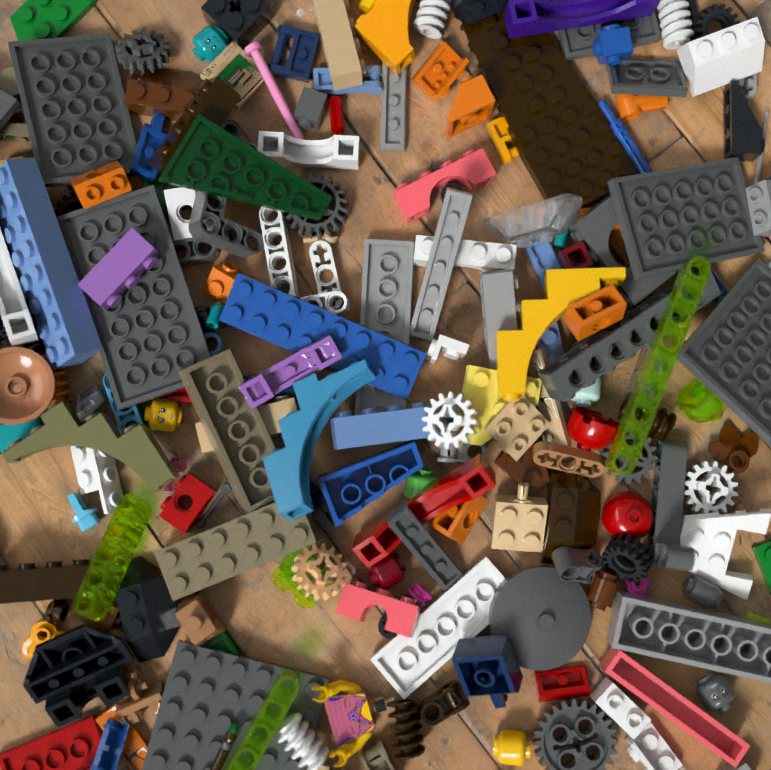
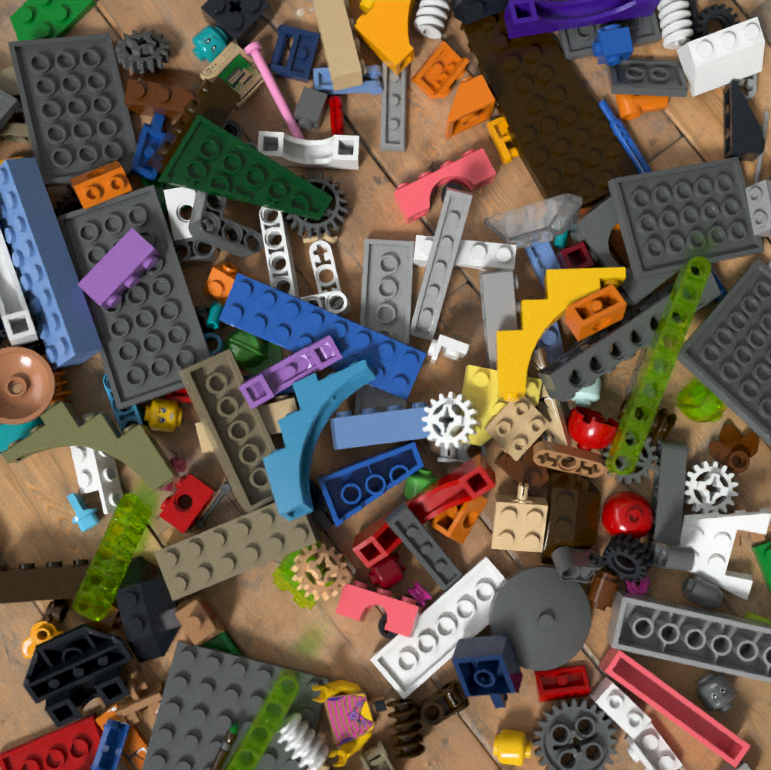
light grey tile [77,384,104,423] -> none
none -> bright green piece [225,328,282,374]

